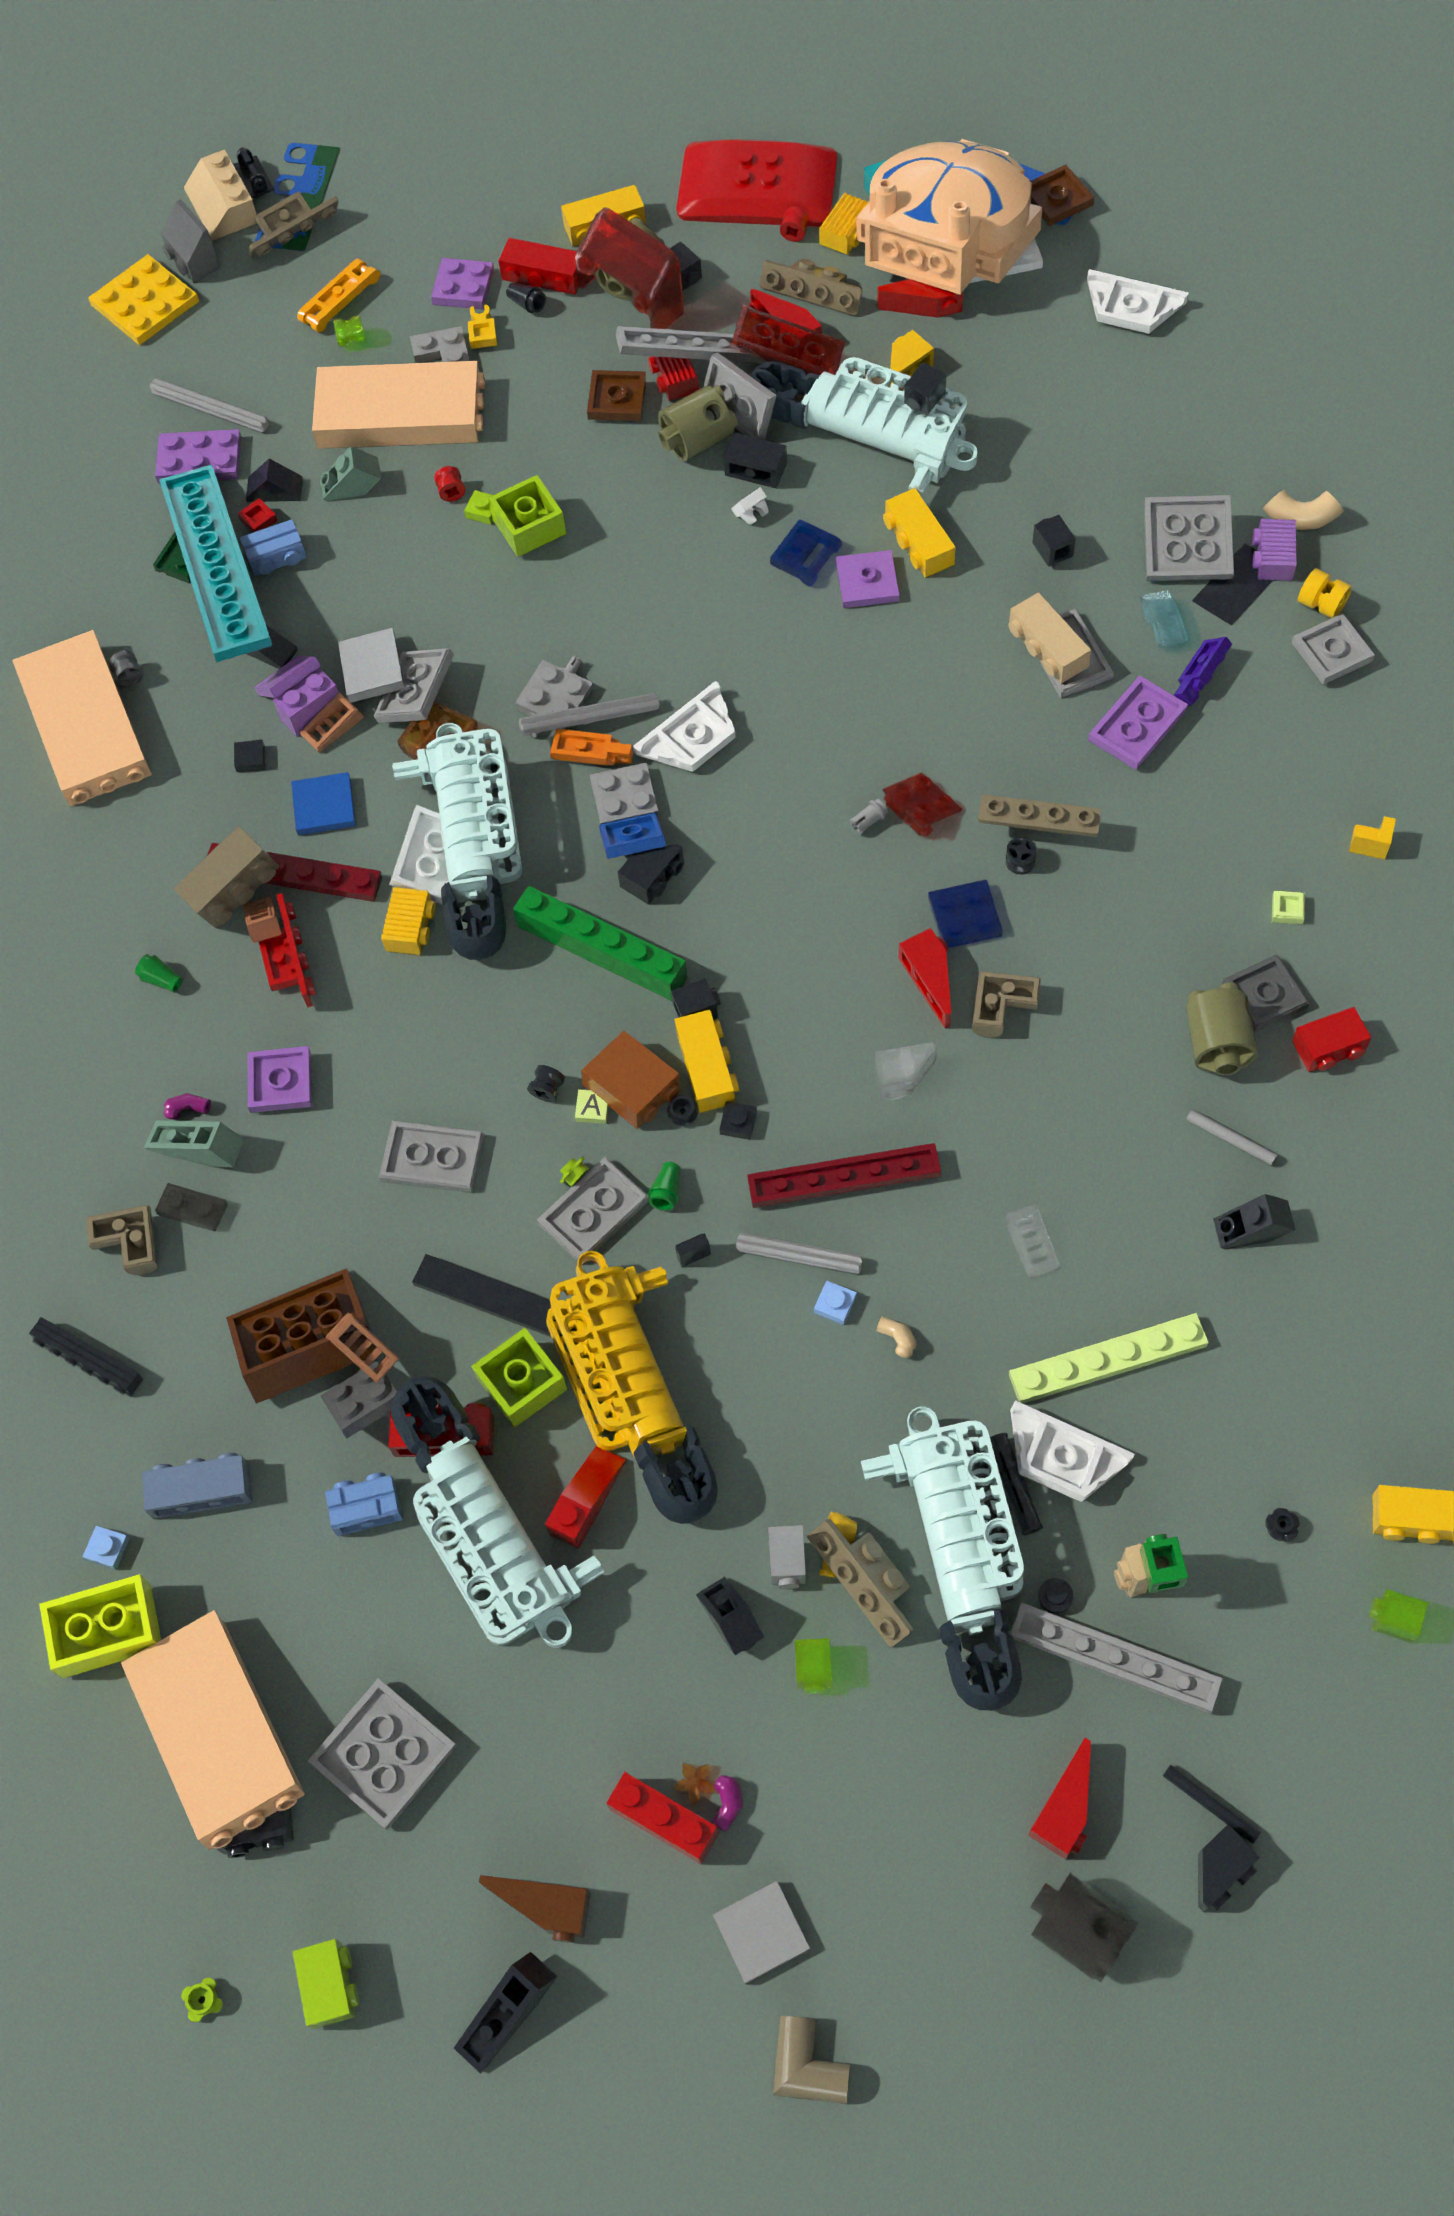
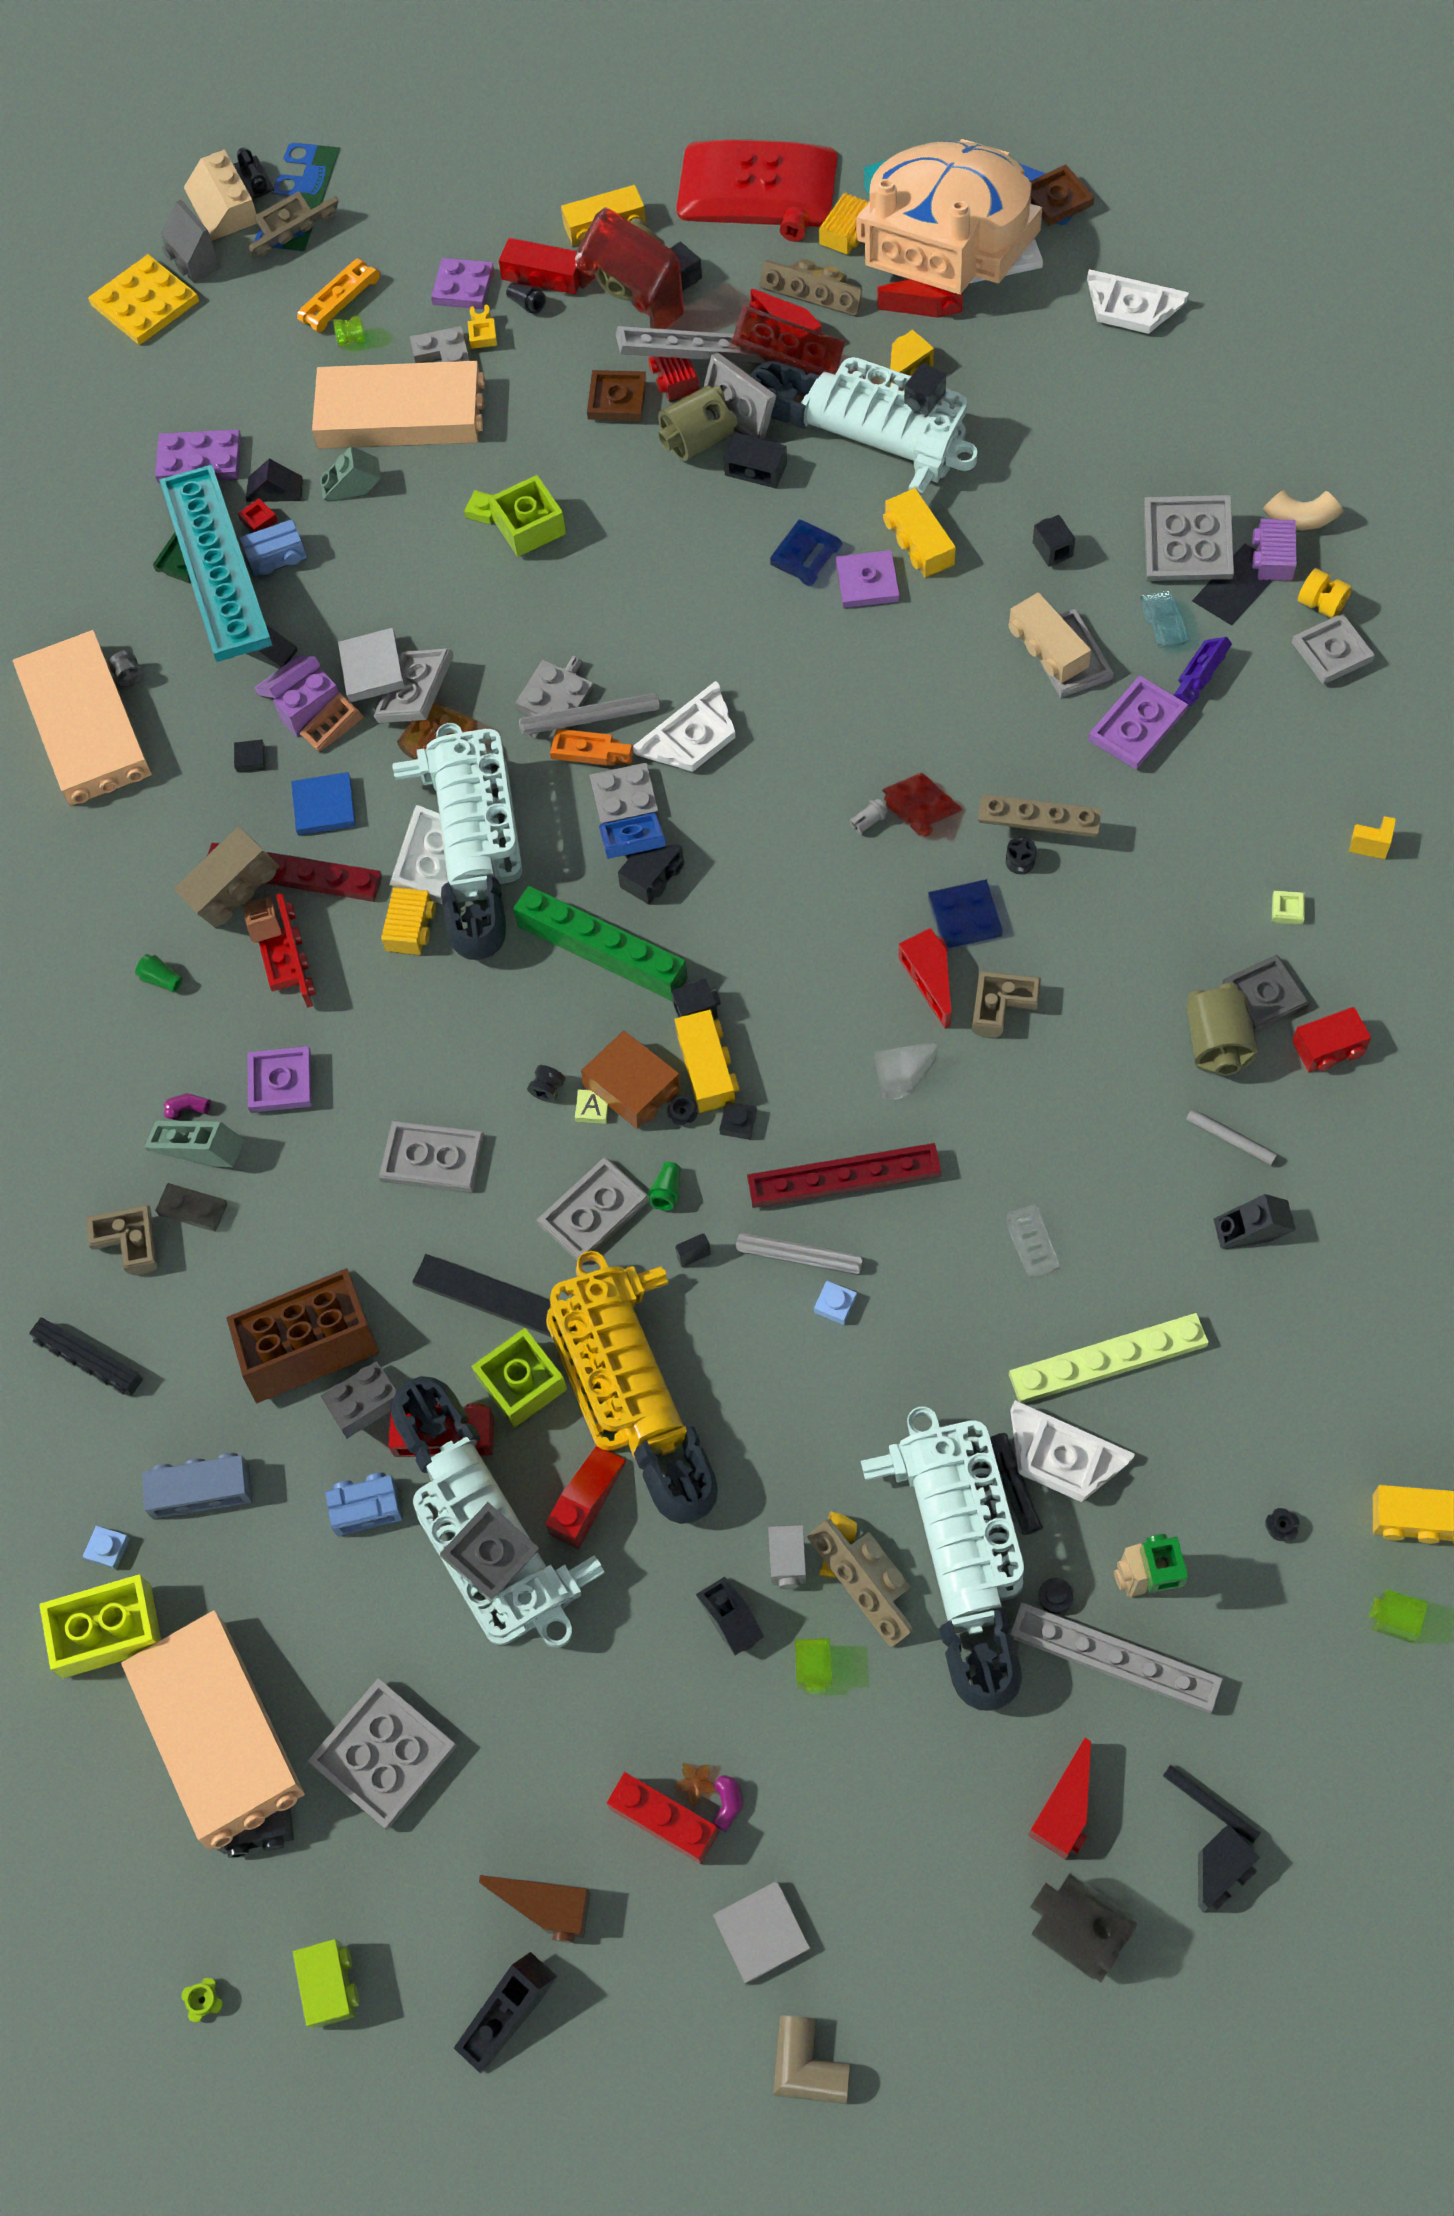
light grey axle [150,378,269,433] -> none
nougat slope [326,1313,400,1383] -> none
red wheel [434,466,466,502] -> none
lime plate [560,1156,589,1187] -> none
white tile [731,487,769,525] -> none
tan arm [876,1316,917,1358] -> none
none -> dark grey plate [440,1502,539,1603]

